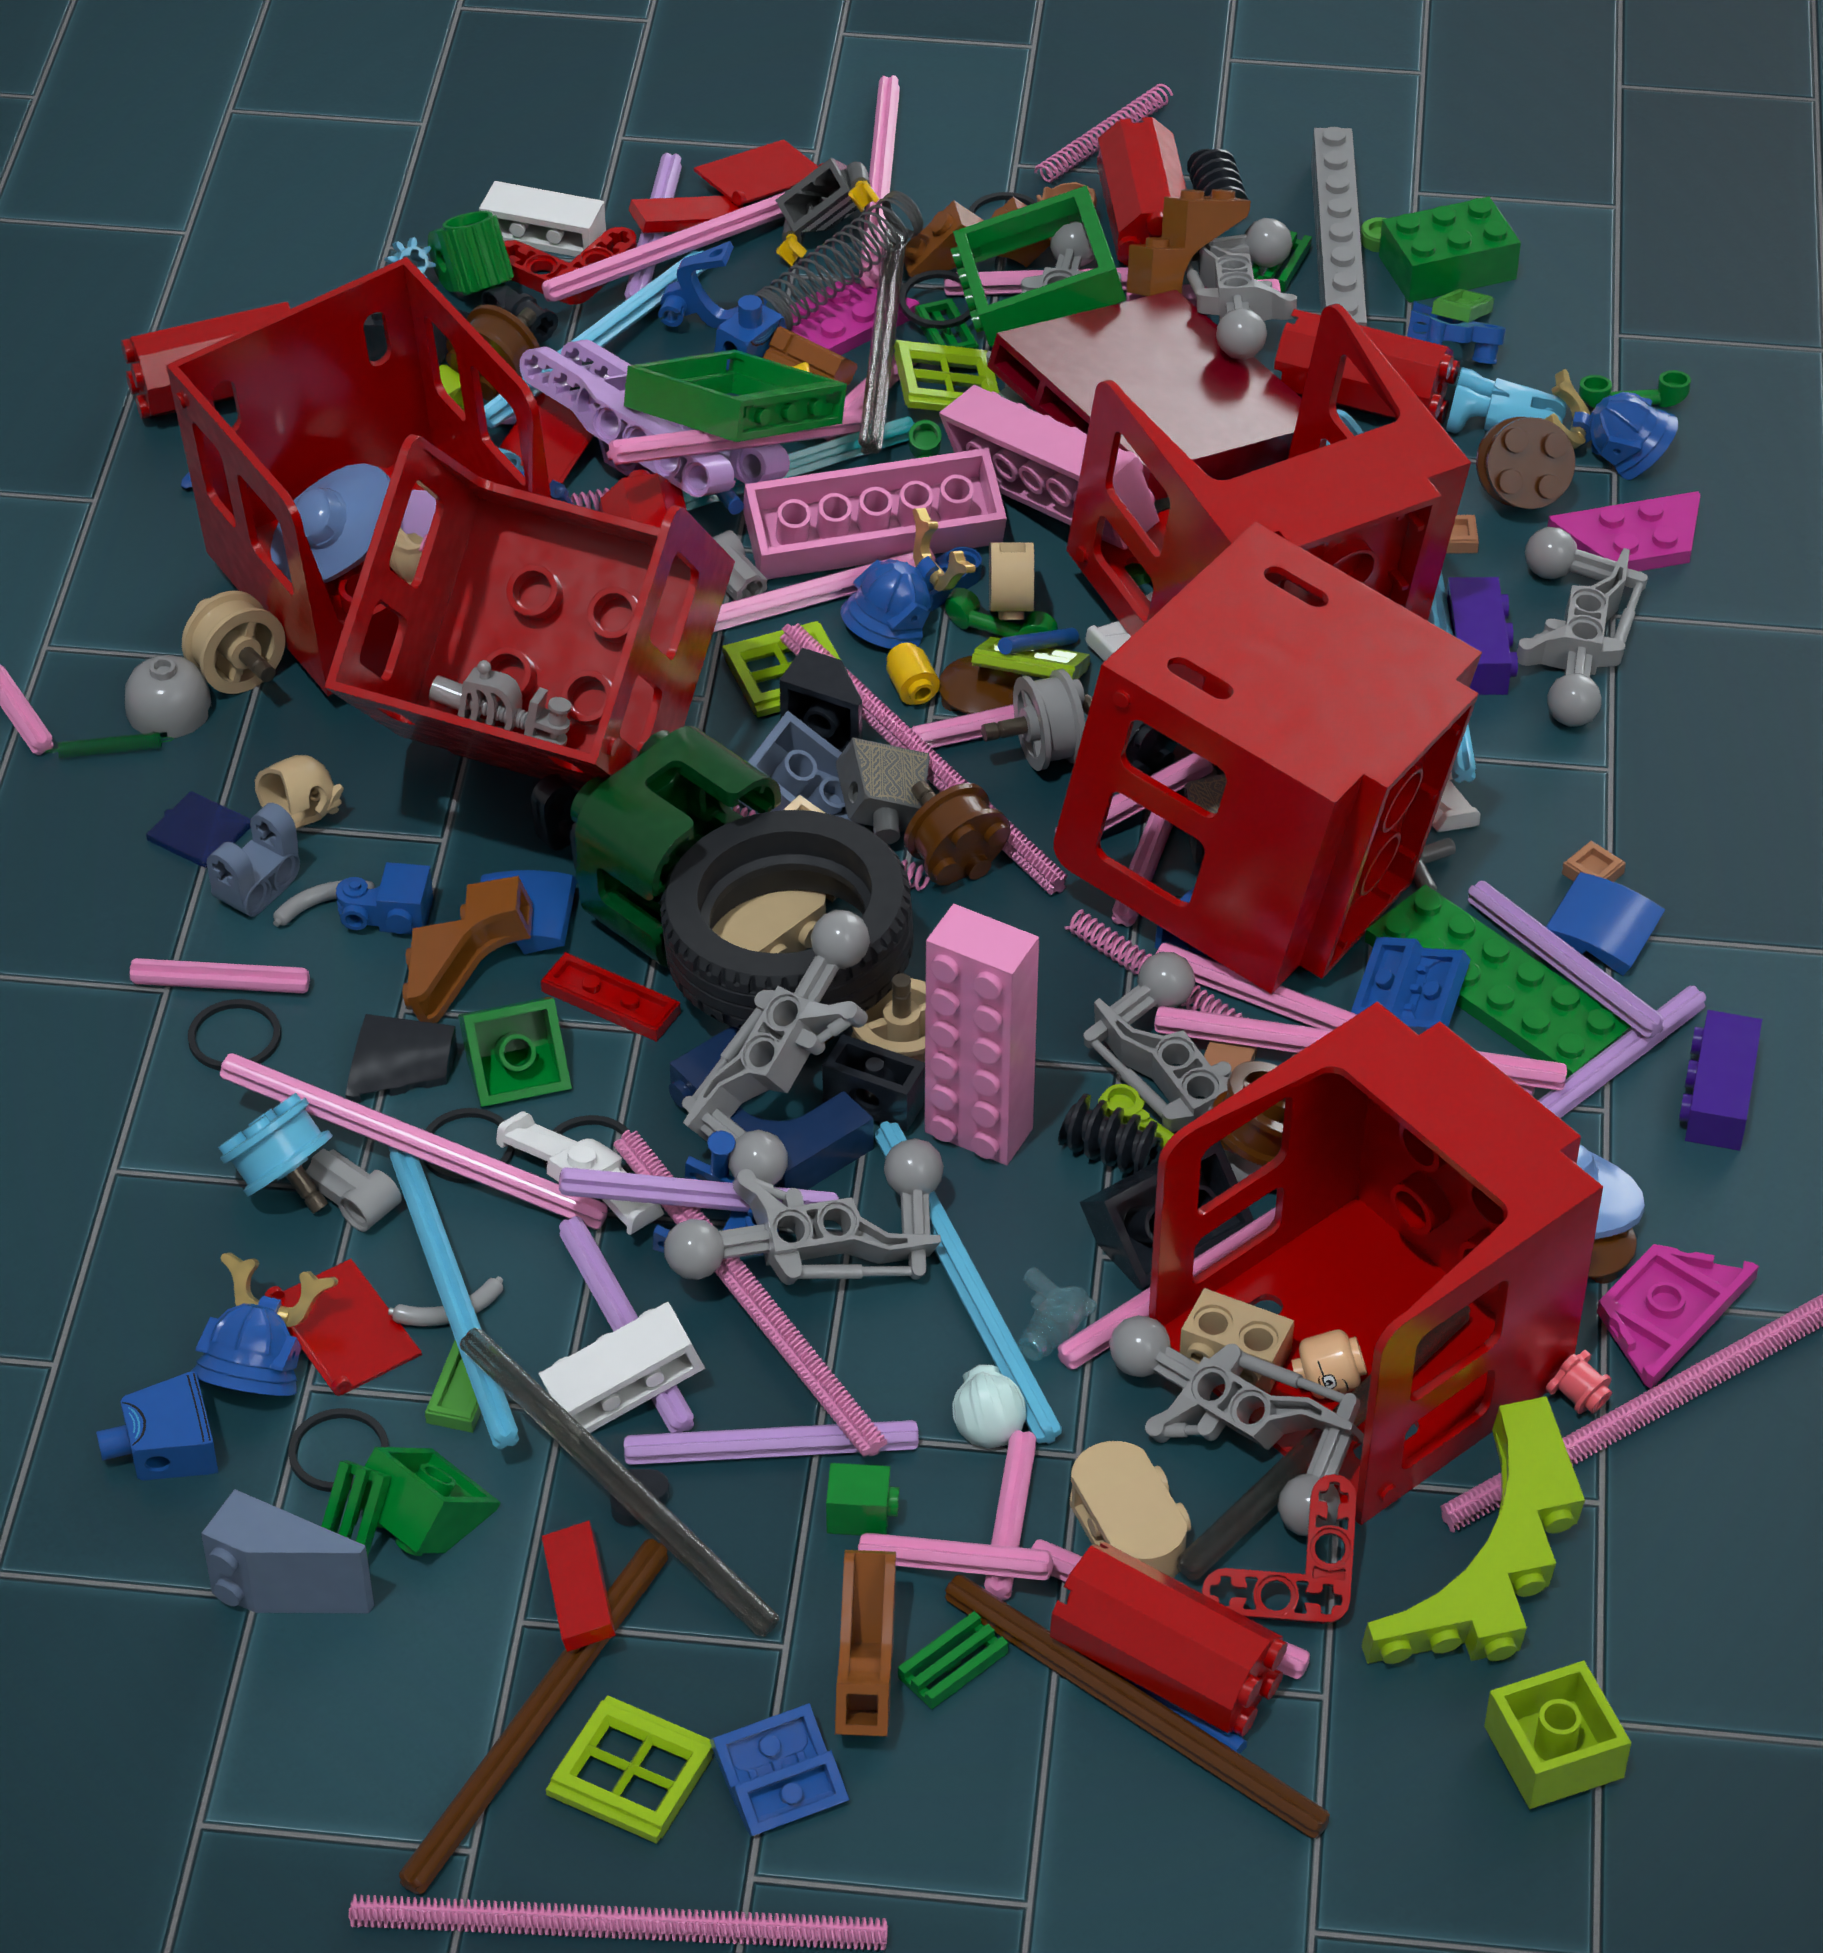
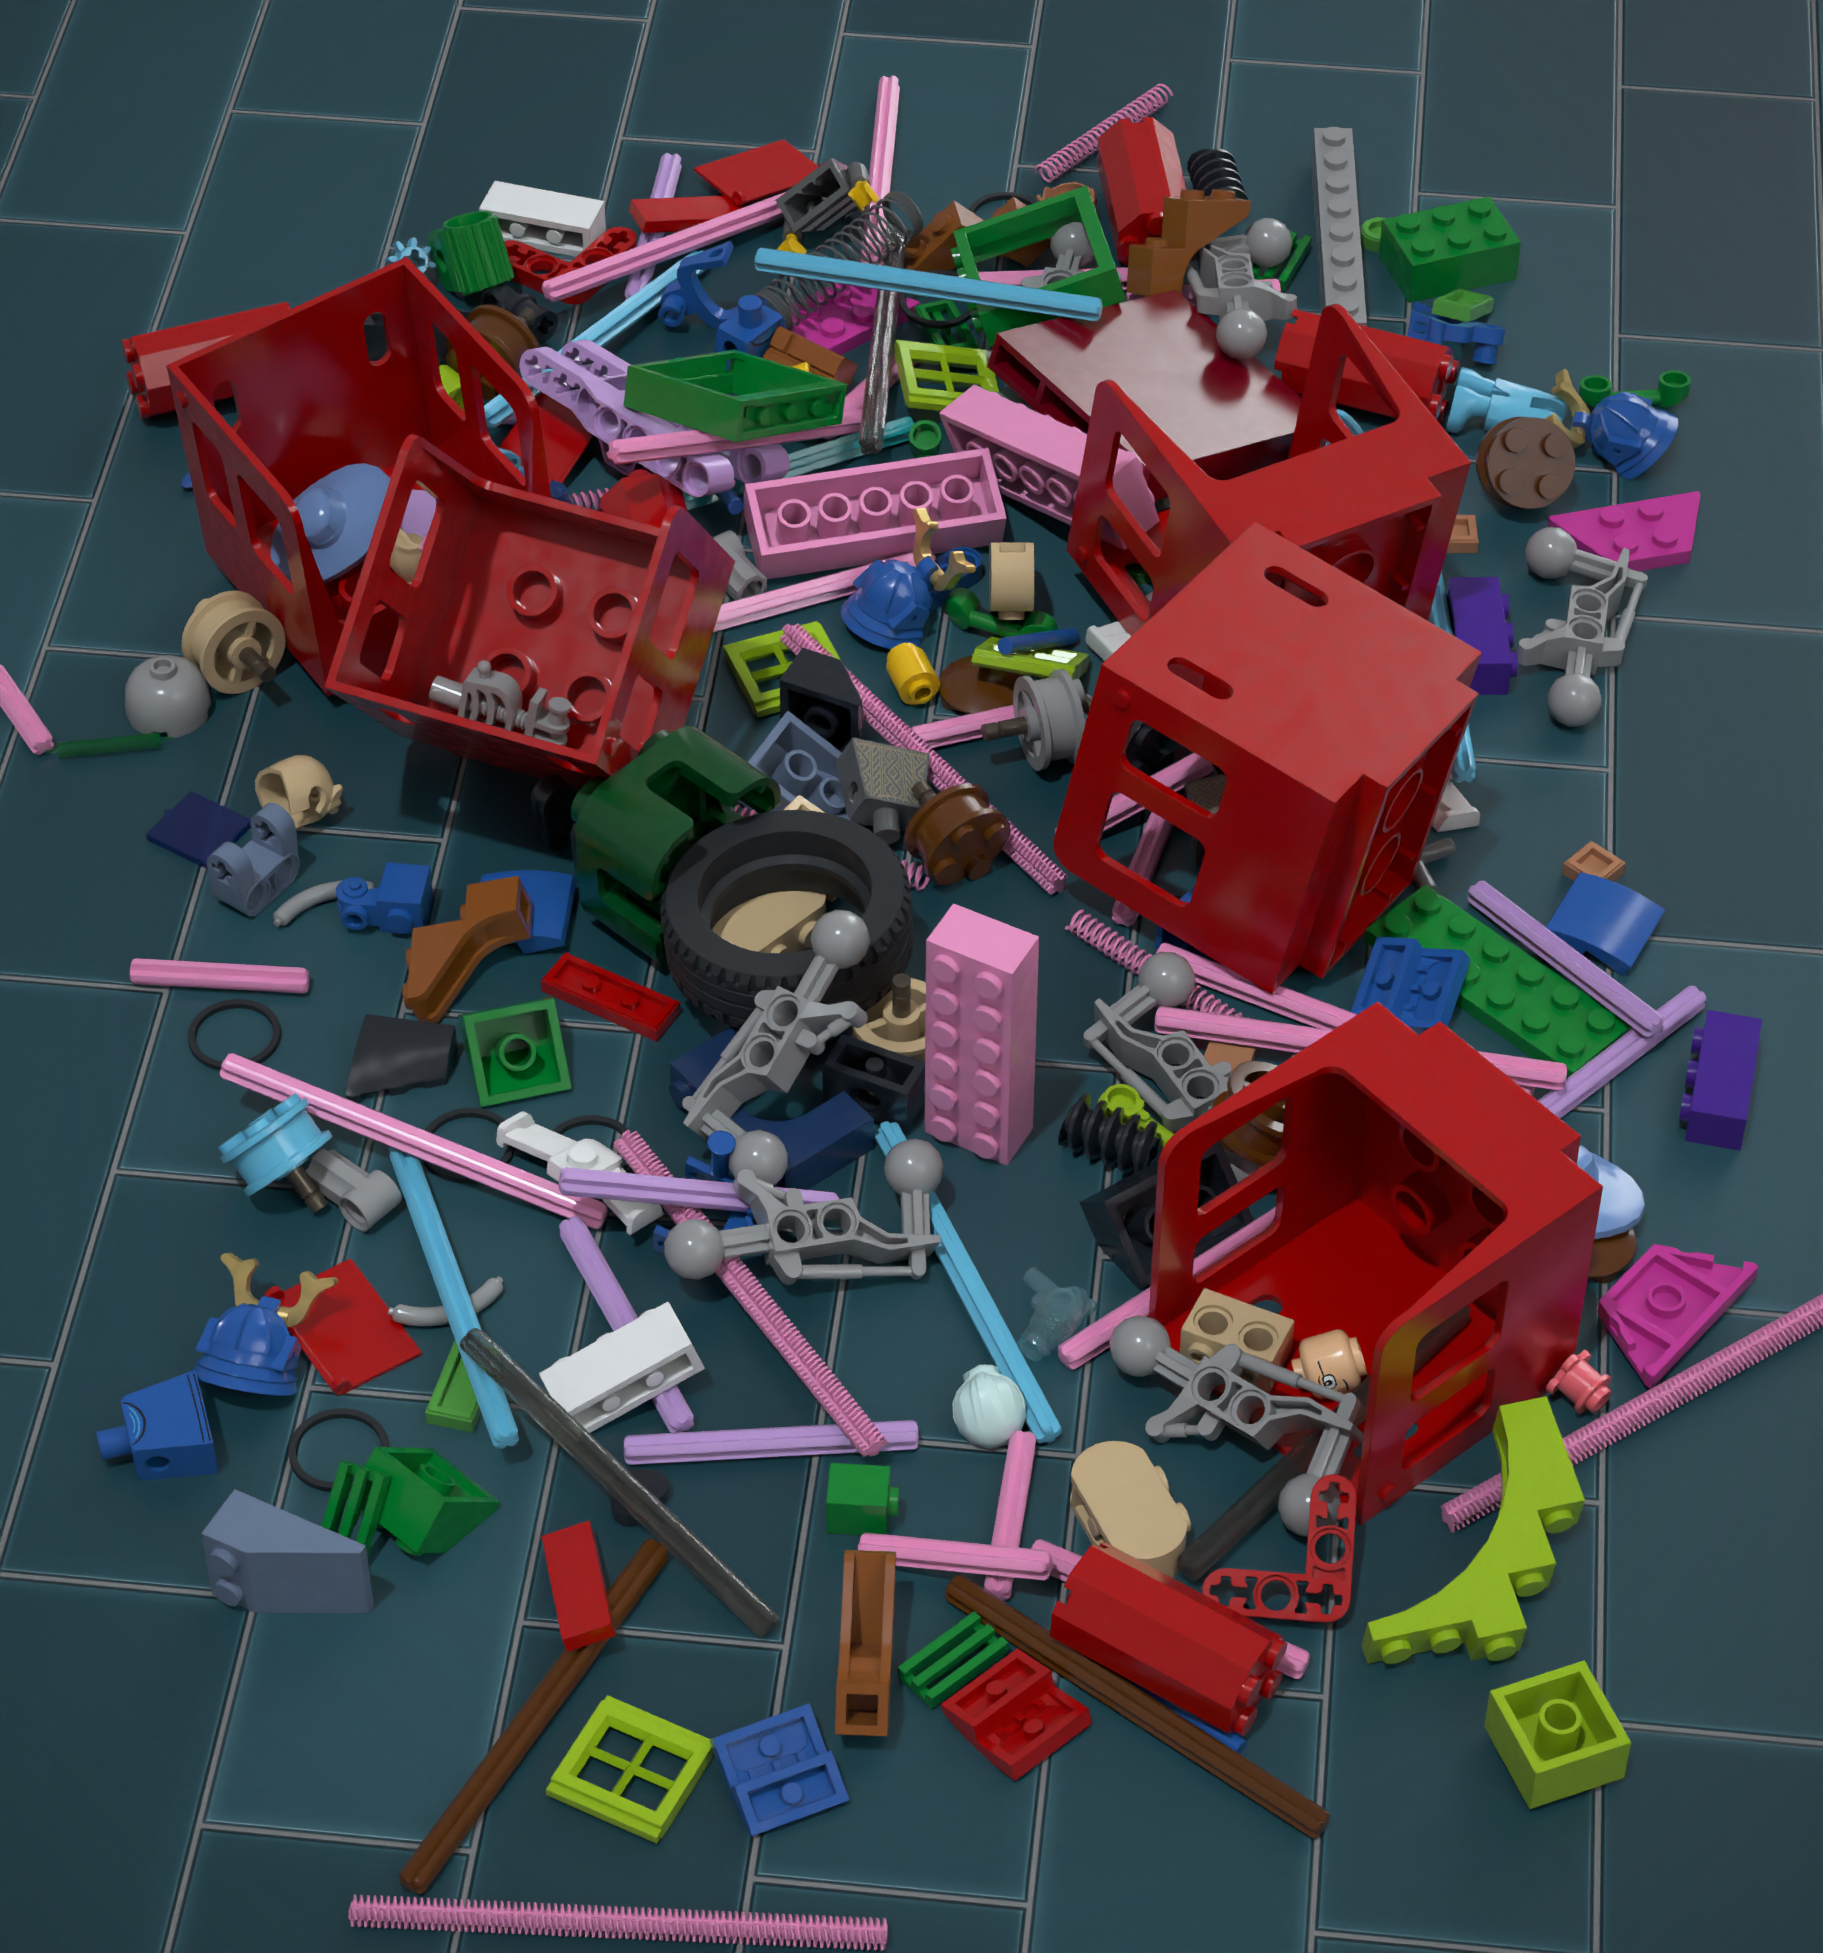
none -> medium azure axle [754,248,1103,322]
none -> red slope [940,1648,1092,1781]

